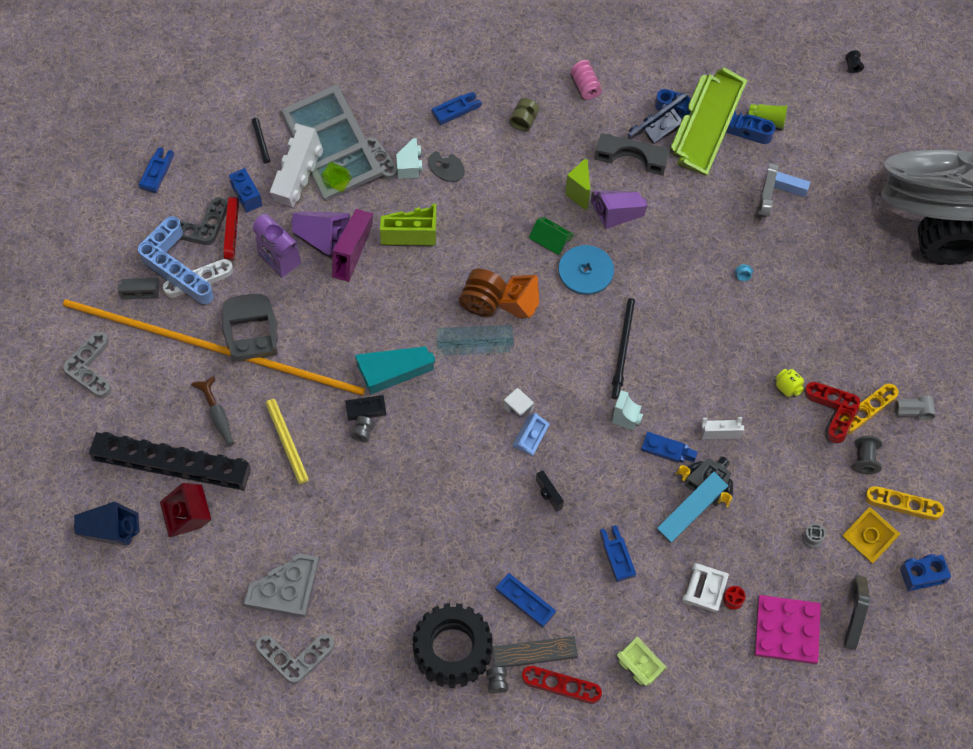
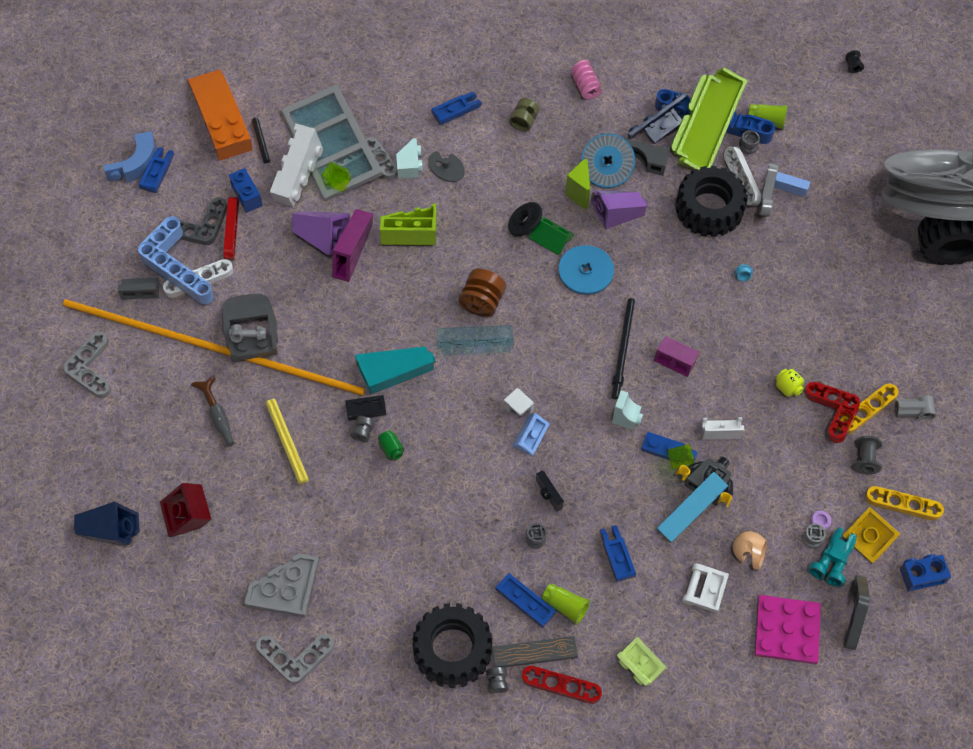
black brick [89,432,251,491] -> none
medium lavender piece [253,214,301,278] -> none
orange slope [498,275,539,318] -> none
red wheel [723,586,746,610] -> none
none -> medium blue arch [104,131,157,183]
none -> orange slope [187,69,253,161]
none -> light grey bar [229,324,266,343]
none -> green brick [378,430,405,460]
none -> black wheel [508,202,543,236]
none -> flat silver wheel [526,523,547,549]
none -> lime plant [542,583,591,625]
none -> piece [581,133,635,188]
none -> magenta hinge [654,336,700,377]
none -> clear neon green panel [668,443,695,469]
none -> black tyre [676,166,748,237]
none -> white beam [724,146,761,206]
none -> light nougat helmet [732,531,767,570]
none -> flat silver wheel [739,130,760,155]
none -> teal piece [808,527,857,587]
none -> lavender tile [810,511,831,530]

